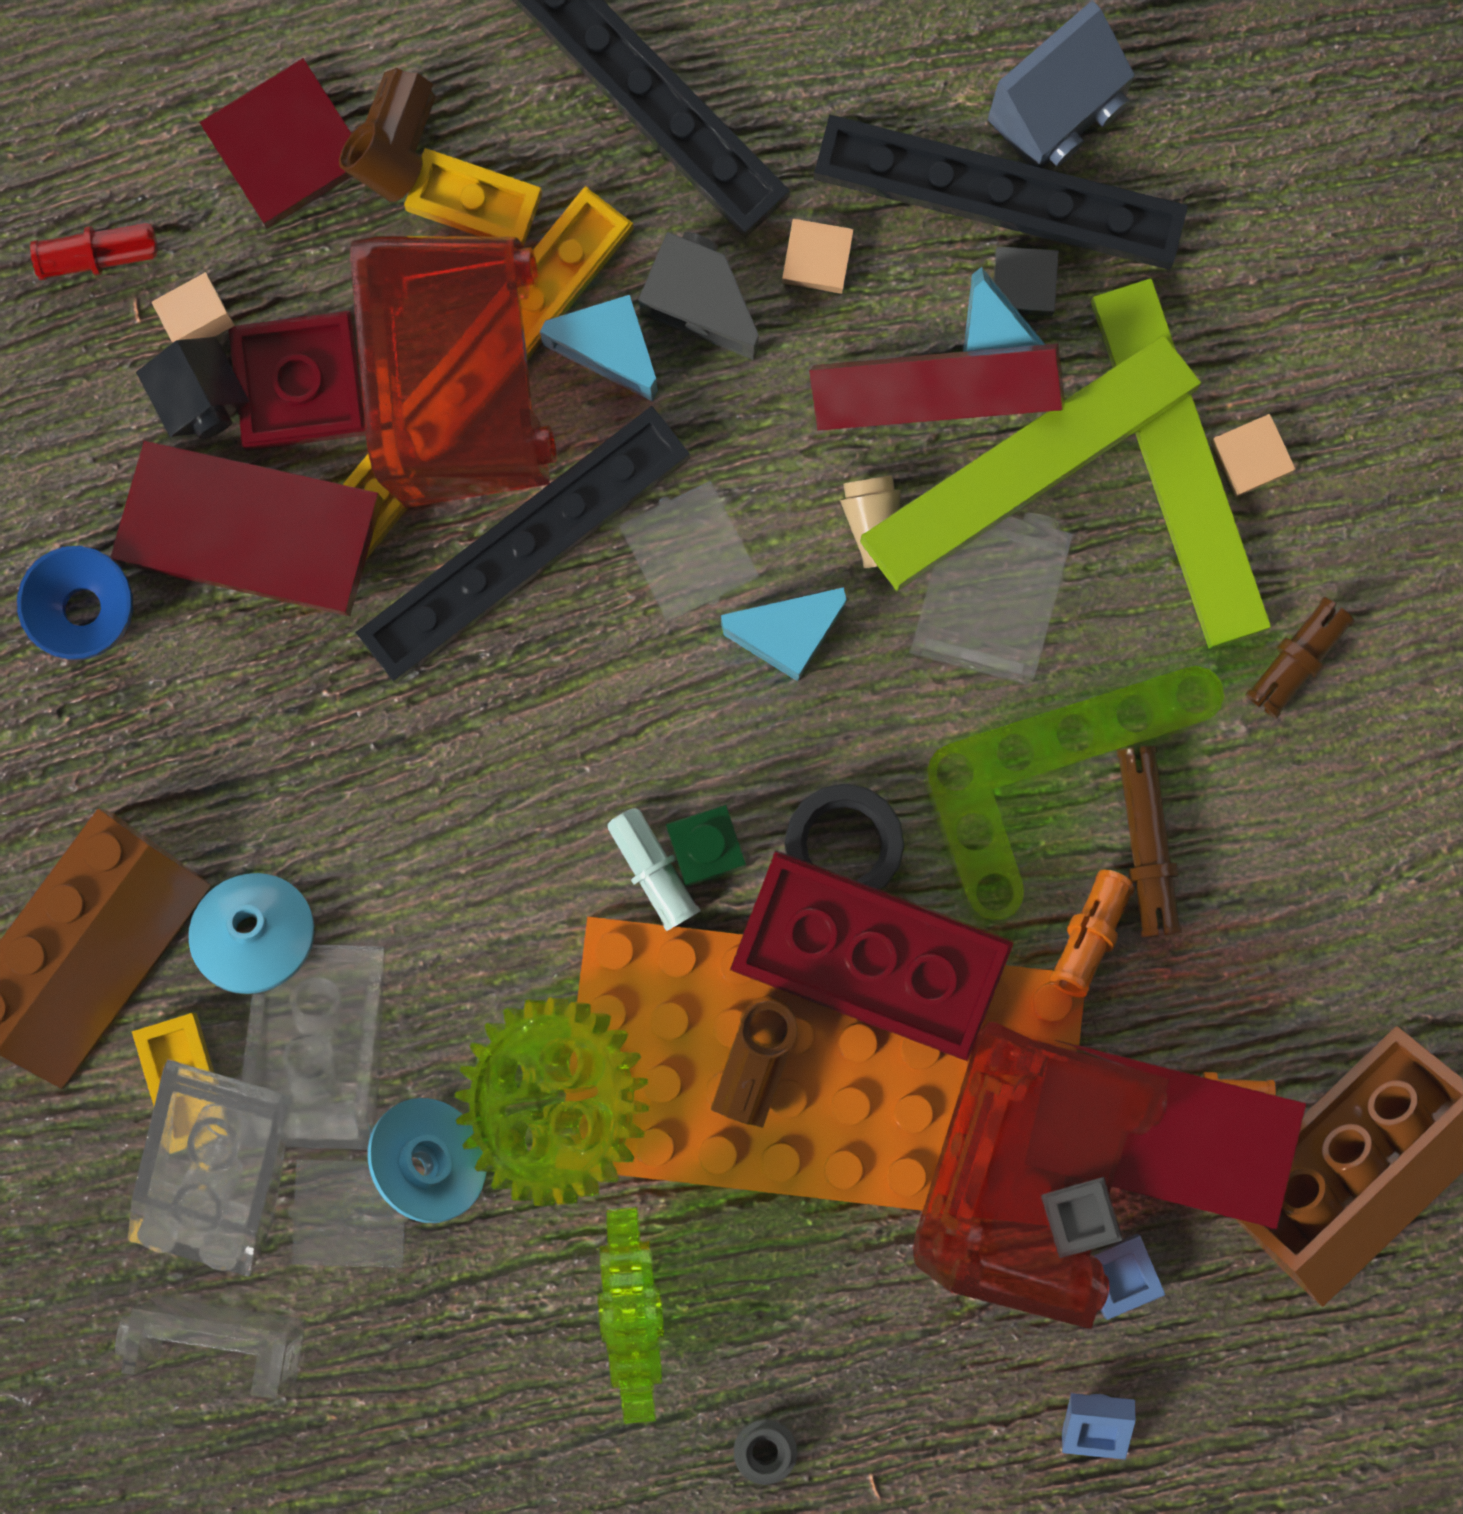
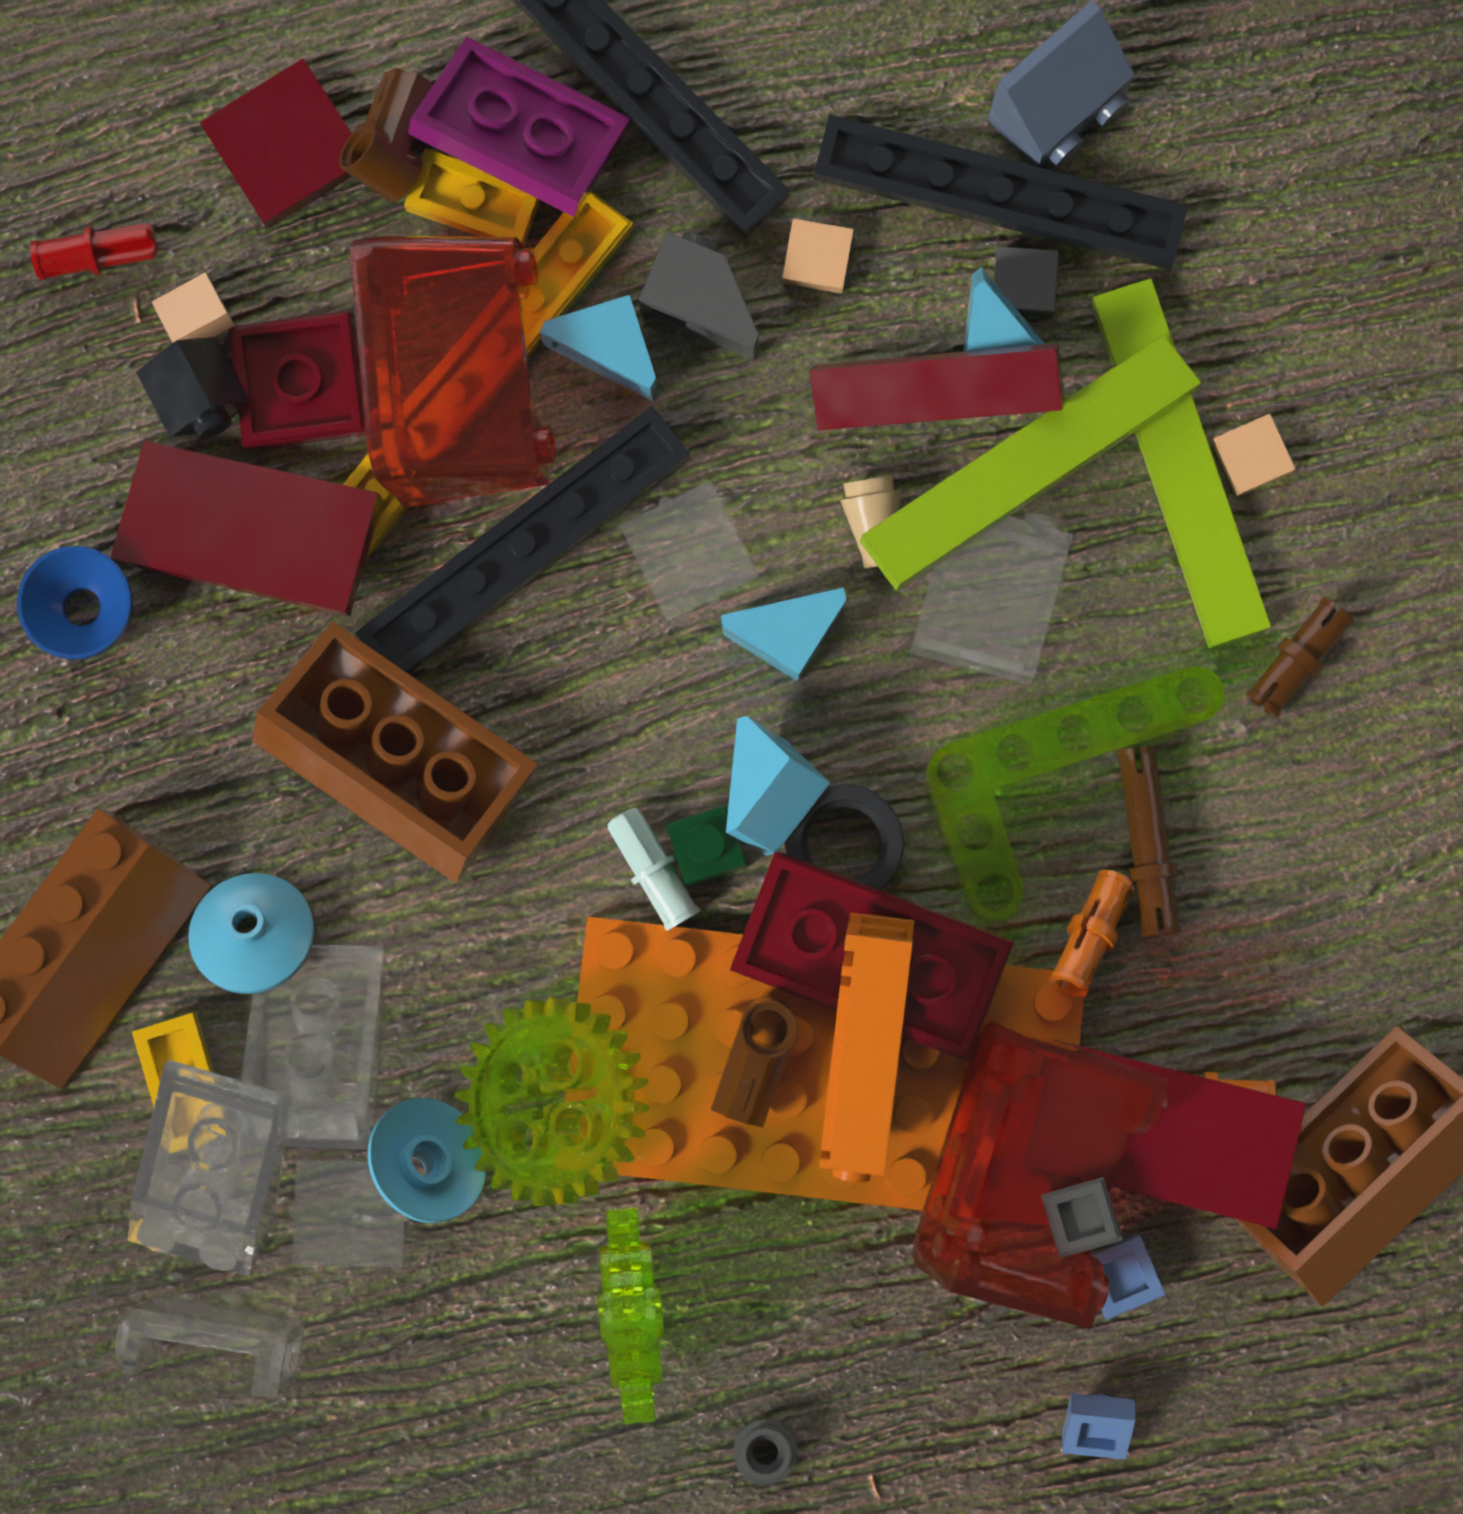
none -> dark orange slope [252,621,538,884]
none -> magenta plate [408,36,630,217]
none -> medium azure slope [726,716,830,856]
none -> orange door [819,913,914,1182]

